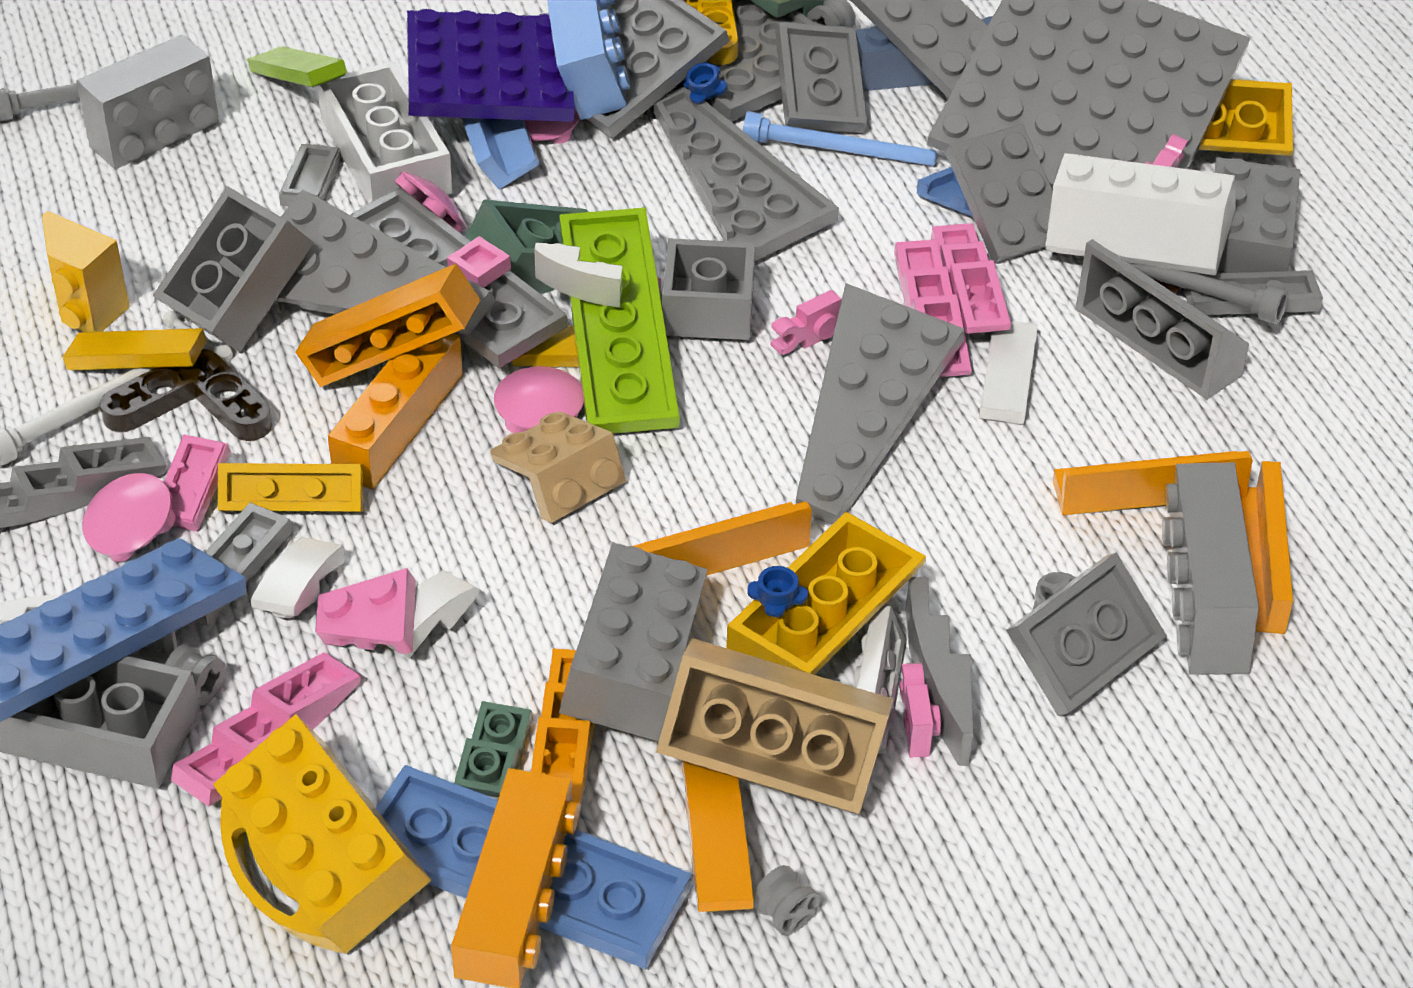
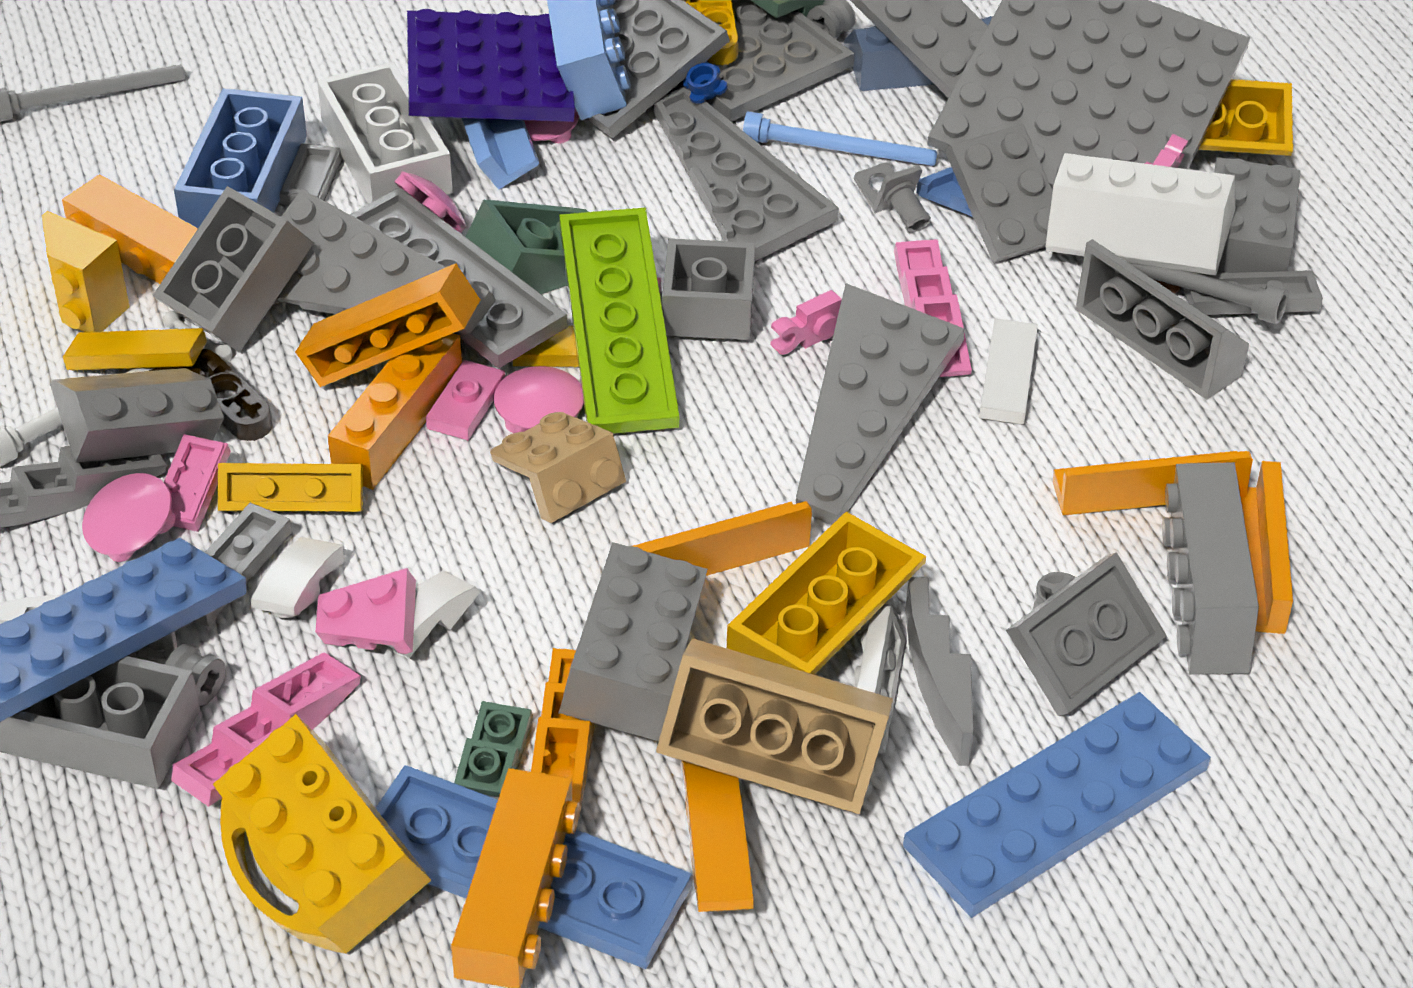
light grey brick [76,34,219,170] -> none
lime tile [247,46,348,87] -> none
bright pink plate [447,236,511,288] -> none
white slope [534,242,622,308] -> none
blue plate [747,566,808,617] -> none
light grey wheel [753,865,820,936] -> none
light grey plate [775,22,867,133] -> none
bright pink plate [899,663,941,758] -> none
bright pink slope [931,223,1011,334] -> none
none -> light grey slope [50,368,224,463]
none -> light orange brick [62,174,198,284]
none -> medium blue brick [174,88,307,228]
none -> bright pink plate [426,360,505,440]
none -> light grey bracket [854,162,931,233]
none -> medium blue plate [903,692,1210,918]

